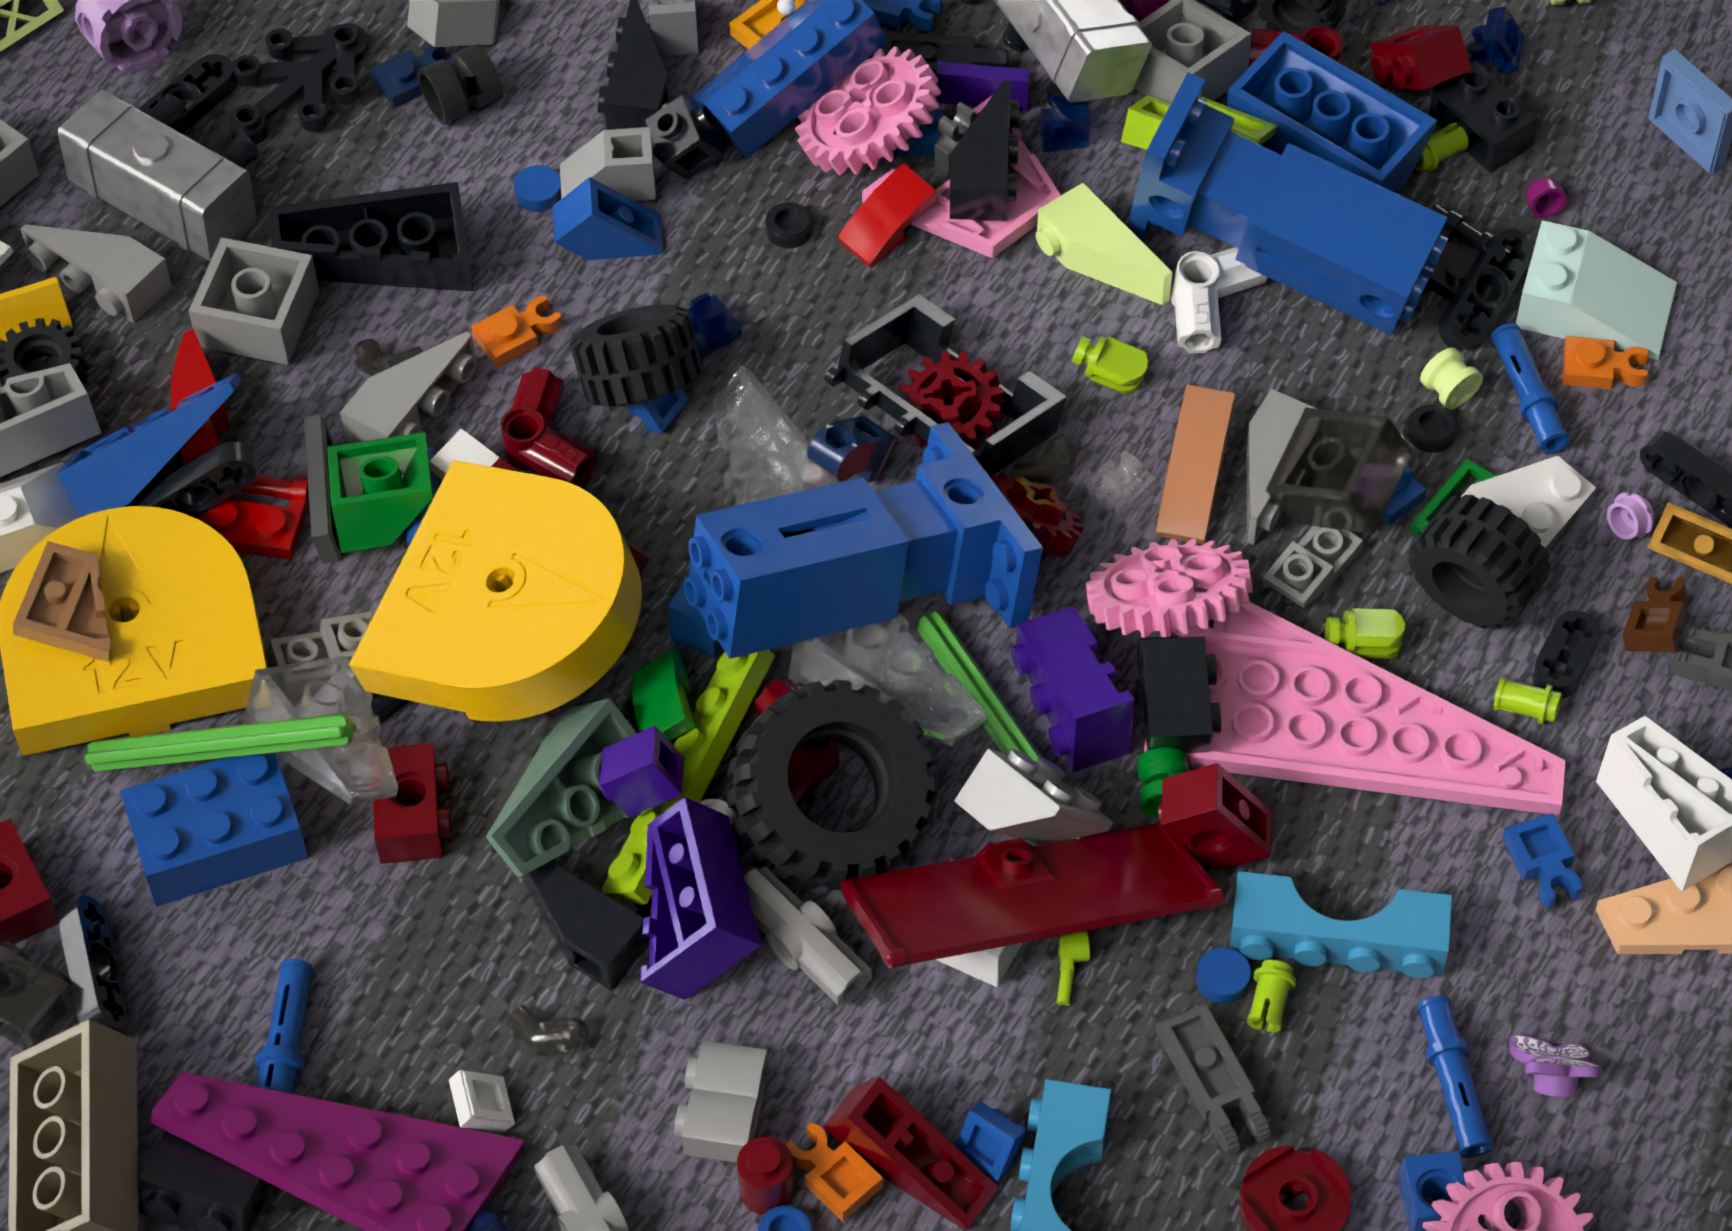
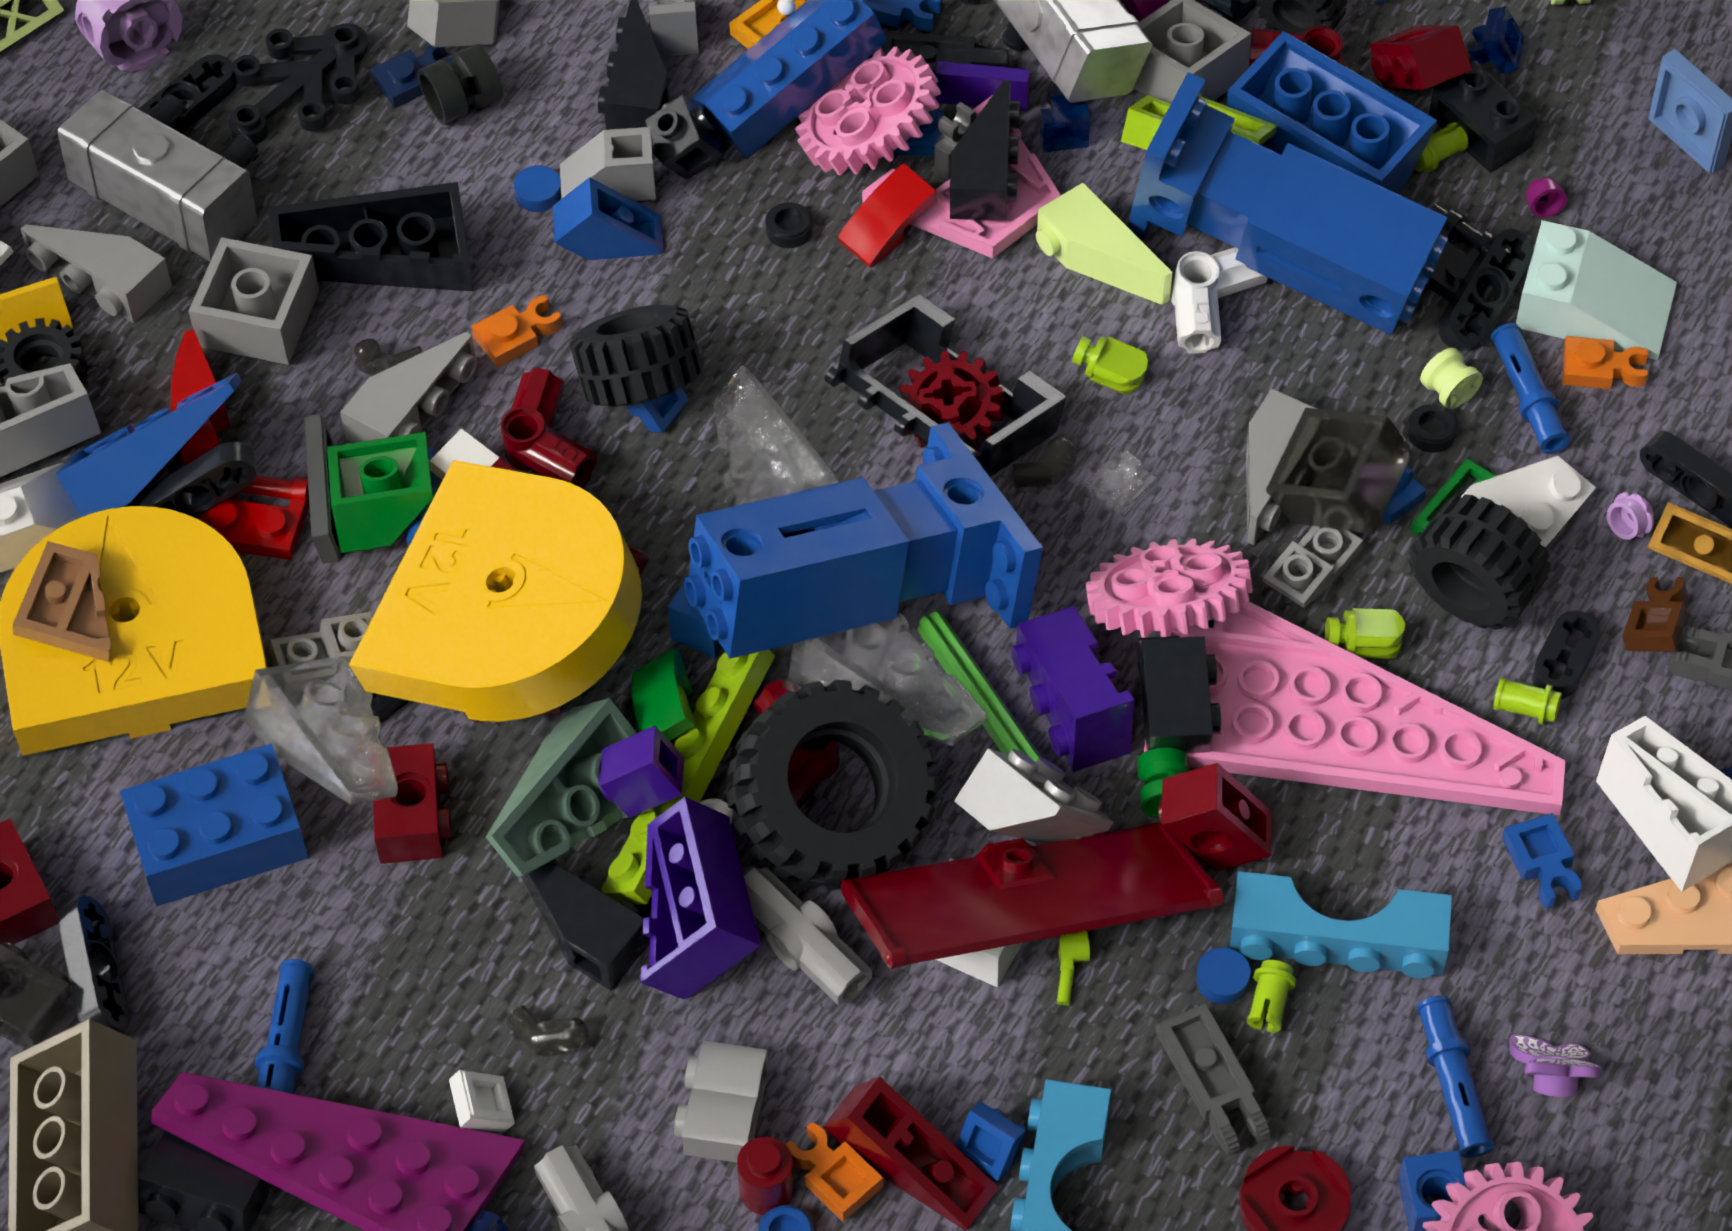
bright green axle [84,714,356,772] -> none
clear blue tile [687,292,742,358] -> none
dark blue leg [807,416,898,482] -> none
dark red gear [990,472,1084,557] -> none
nougat slope [1155,384,1235,544] -> none

